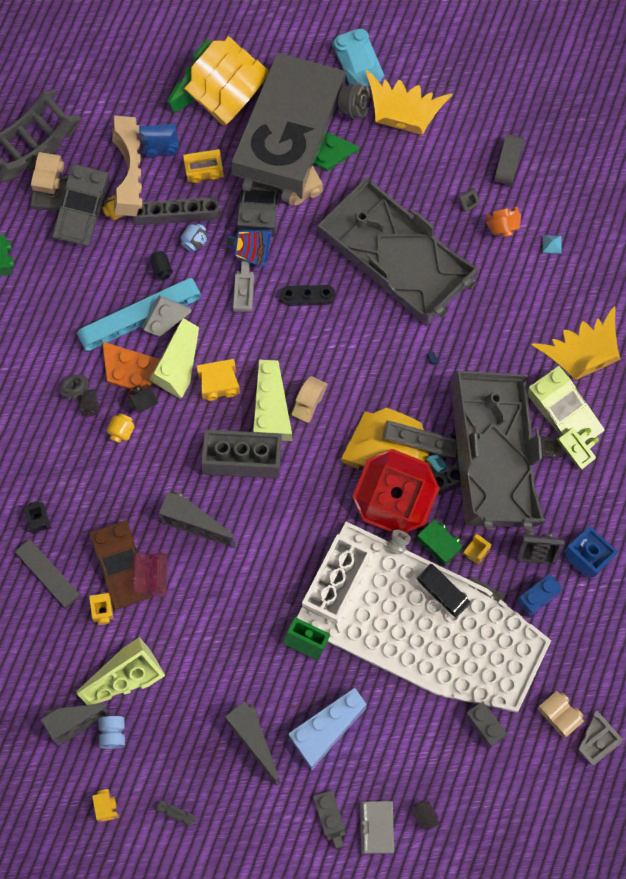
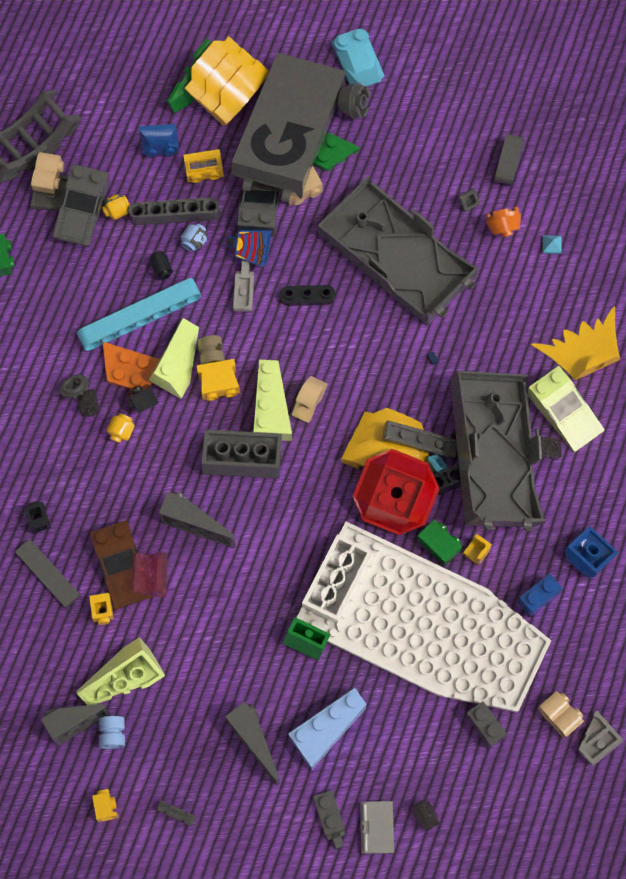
tan arch [112,116,142,216] -> none
light grey wing [142,295,192,336] -> none
yellow piece [366,70,453,135] -> none
light grey wheel [387,530,411,554] -> none
black beam [416,564,471,618] -> none
dark grey axle [469,577,505,602] -> none
dark grey slope [516,532,565,565] -> none
hinge [556,427,599,470] -> none
none -> dark tan wheel [198,335,225,365]

